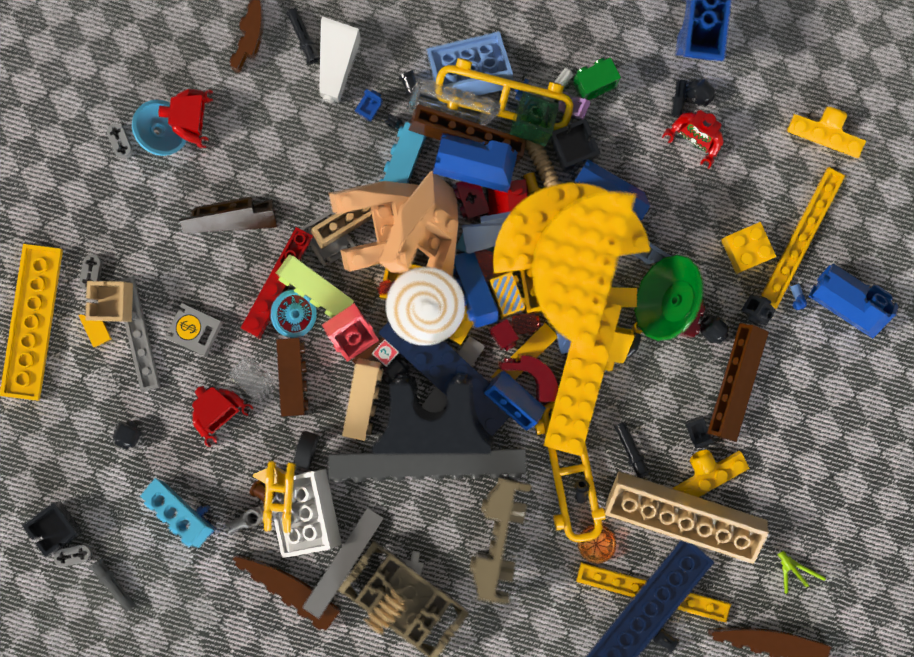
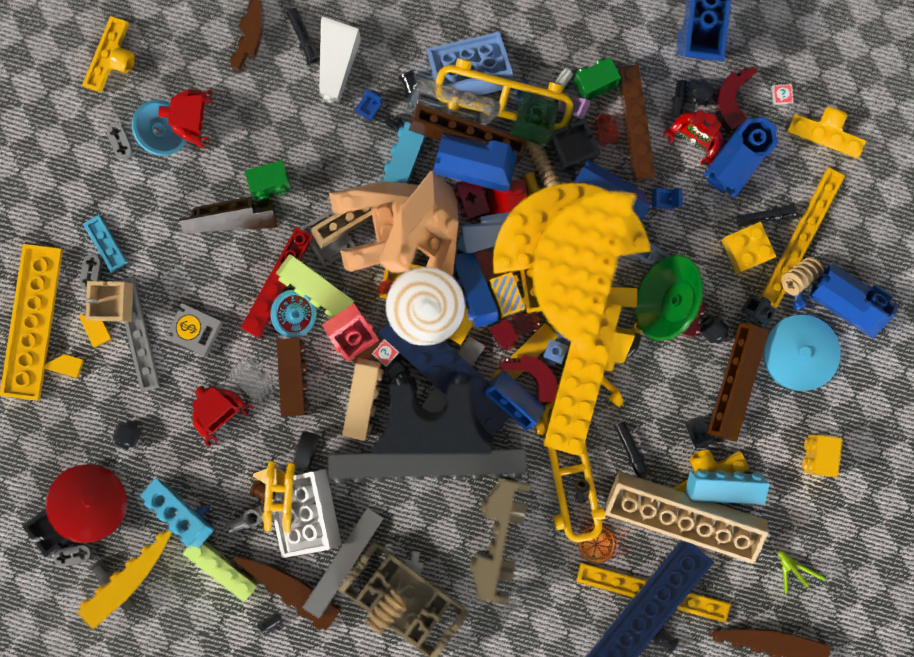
none -> yellow tile [44,354,84,378]
none -> red dish [46,464,127,543]
none -> yellow slope [77,530,172,630]
none -> yellow plate [82,16,135,93]
none -> medium azure tile [83,215,129,273]
none -> yellowish green brick [182,541,259,602]
none -> green brick [244,160,292,201]
none -> black pin [257,611,283,635]
none -> medium blue bracket [542,339,568,367]
none -> clear red bracket [594,114,619,146]
none -> yellow bar [601,376,623,408]
none -> reddish brown brick [618,64,655,183]
none -> blue bracket [652,188,683,210]
none -> medium azure brick [685,469,770,505]
none -> blue brick [702,117,778,198]
none -> dark red arch [715,66,758,134]
none -> black pin [736,202,797,228]
none -> medium azure dish [763,315,841,391]
none -> tile [771,84,793,106]
none -> tan piece [781,257,824,295]
none -> yellow brick [802,435,842,477]

